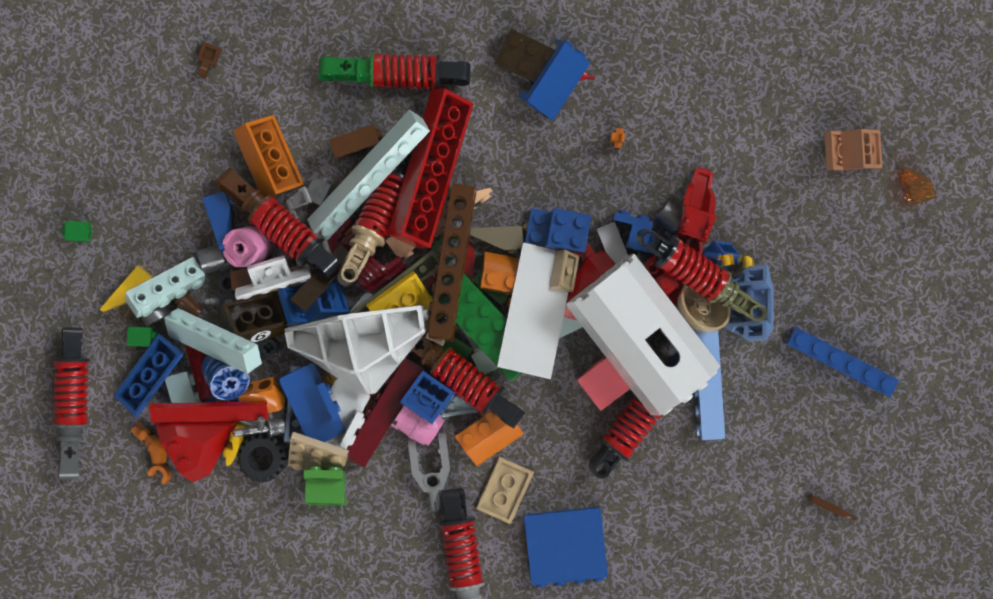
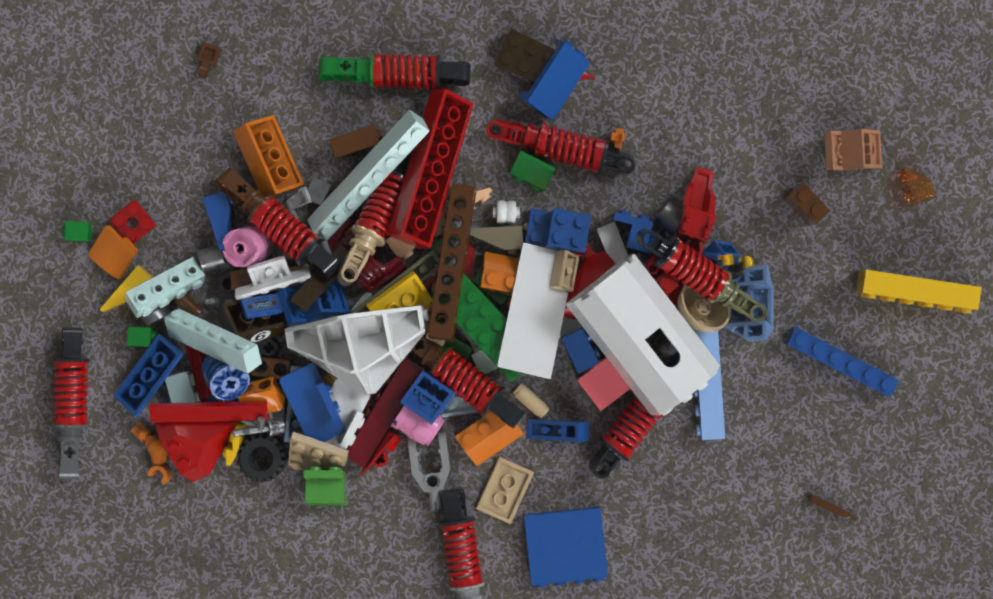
none -> orange slope [88,225,139,279]
none -> red piece [108,199,157,245]
none -> blue tile [240,293,283,319]
none -> reddish brown piece [251,356,294,379]
none -> red panel [359,429,402,476]
none -> piece [486,118,635,175]
none -> white piece [493,200,520,224]
none -> green slope [510,151,555,192]
none -> tan piece [513,383,549,418]
none -> blue slope [527,419,589,442]
none -> blue brick [561,328,601,373]
none -> reddish brown brick [783,182,830,226]
none -> yellow brick [856,270,982,313]

